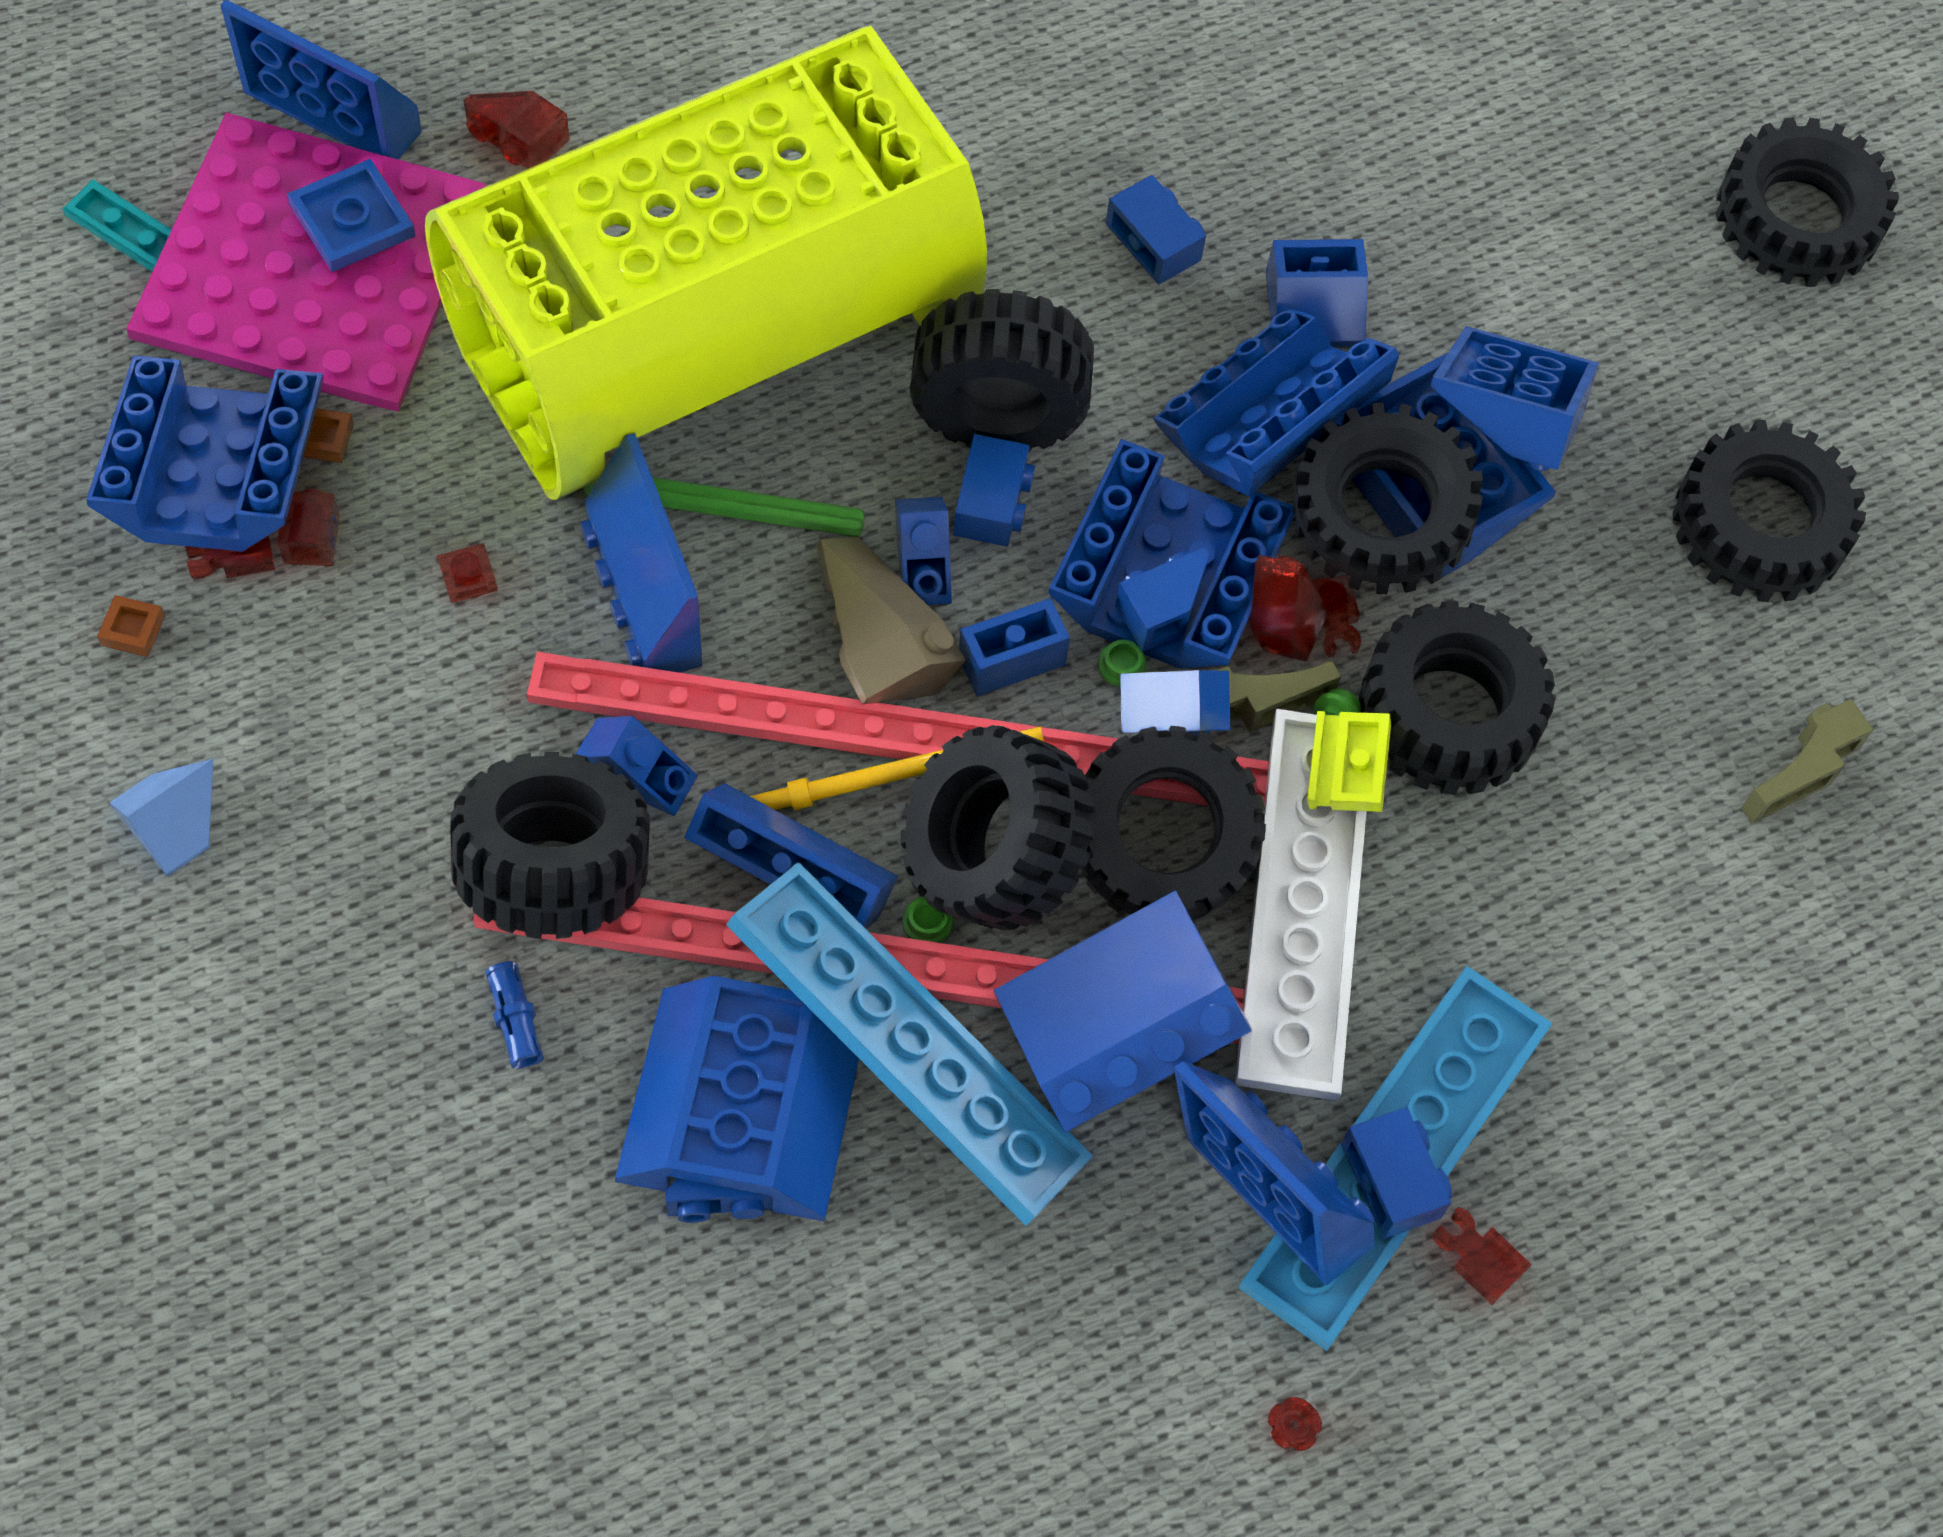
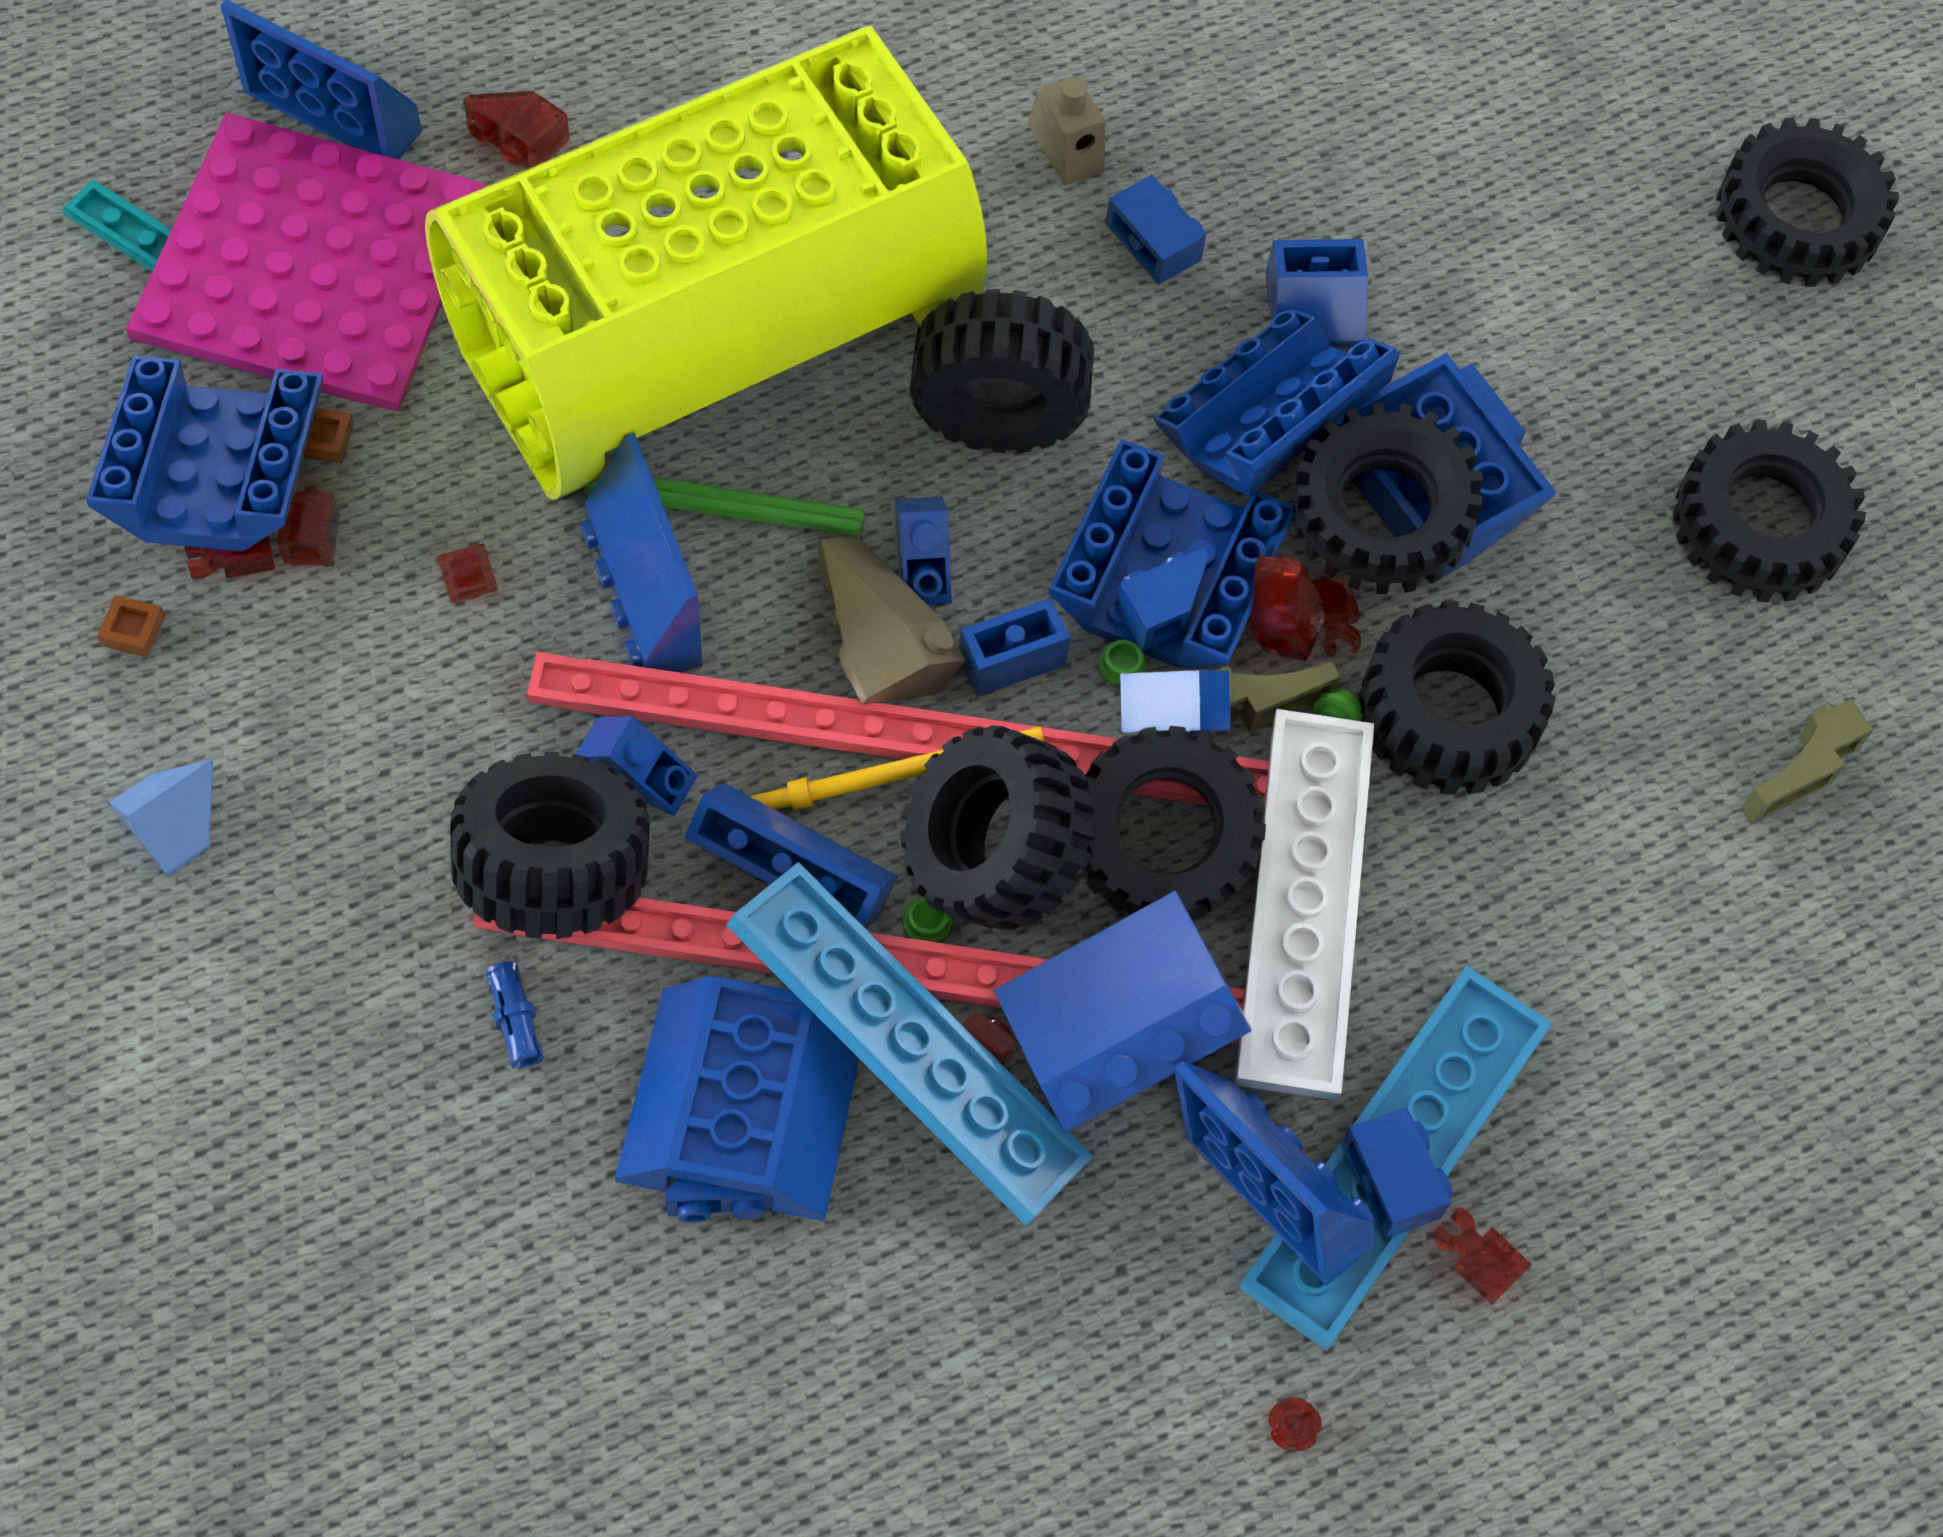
blue plate [287,159,415,272] -> none
blue brick [953,434,1035,547] -> none
neon yellow plate [1307,711,1391,812] -> none
blue slope [1430,326,1599,471] -> none
none -> clear red plate [962,1009,1016,1067]
none -> dark tan torso [1028,76,1106,186]

